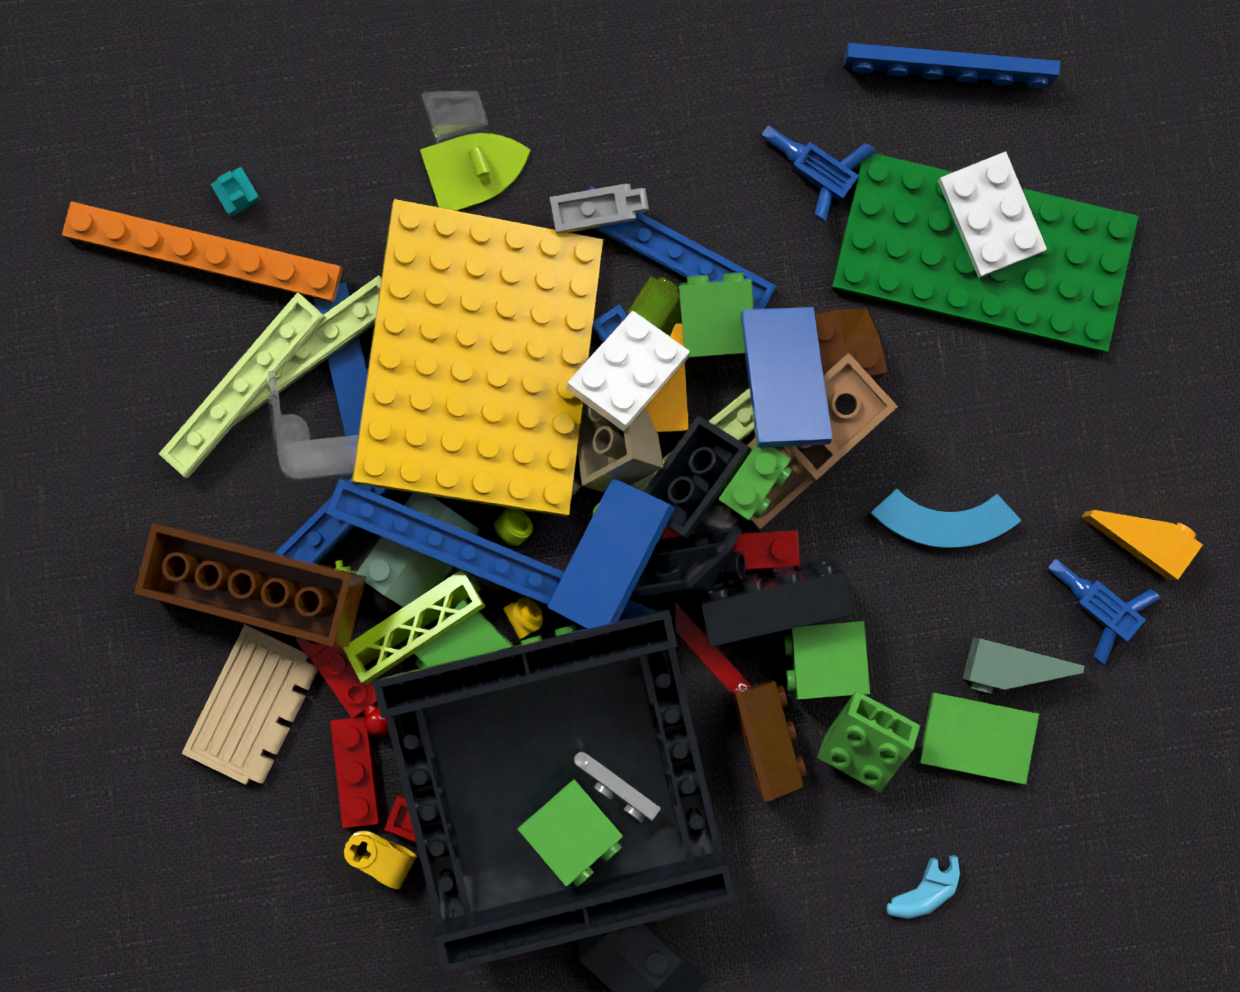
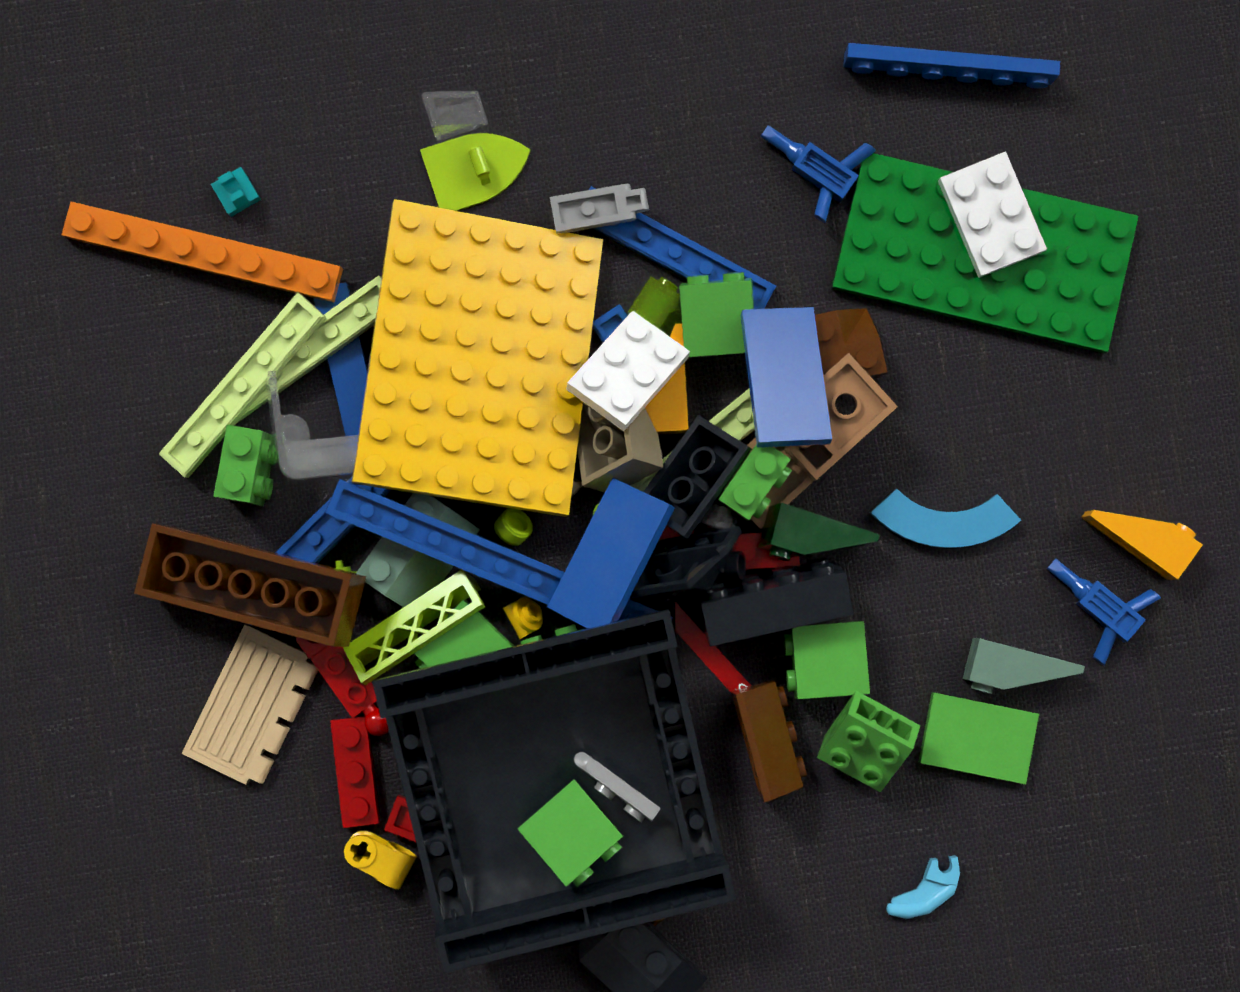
none -> bright green brick [214,425,280,506]
none -> dark green slope [759,503,880,561]

